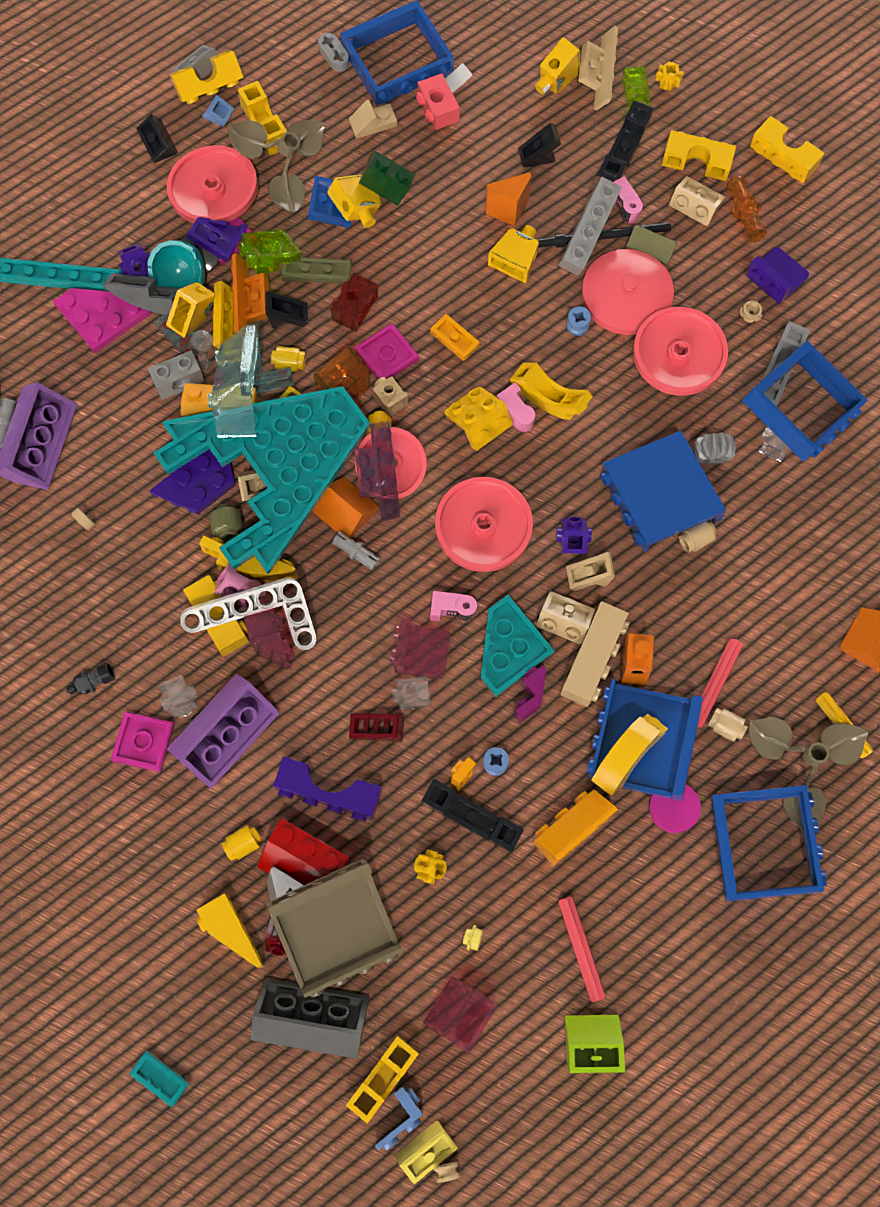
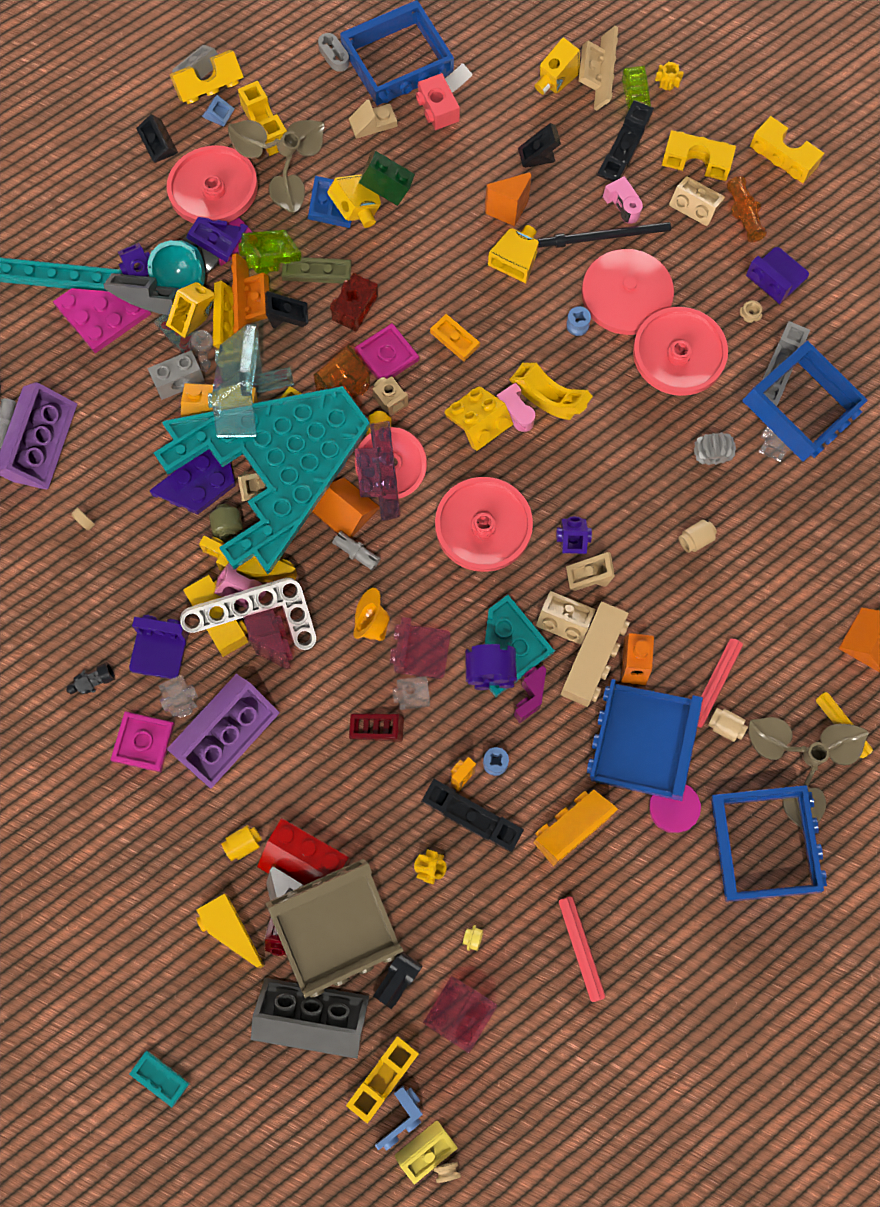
yellow brick [271,346,306,372] -> none
dark purple arch [273,757,382,822] -> none
bright pink leg [430,591,477,622] -> none
light grey brick [558,177,622,276] -> none
lime slope [565,1015,625,1073] -> none
yellow arch [591,714,668,796] -> none
blue panel [600,431,726,553] -> none
olive tile [626,224,678,264] -> none
none -> dark purple bracket [129,615,189,680]
none -> light orange piece [353,588,390,641]
none -> black piece [373,952,423,1009]
none -> dark purple brick [465,644,517,690]

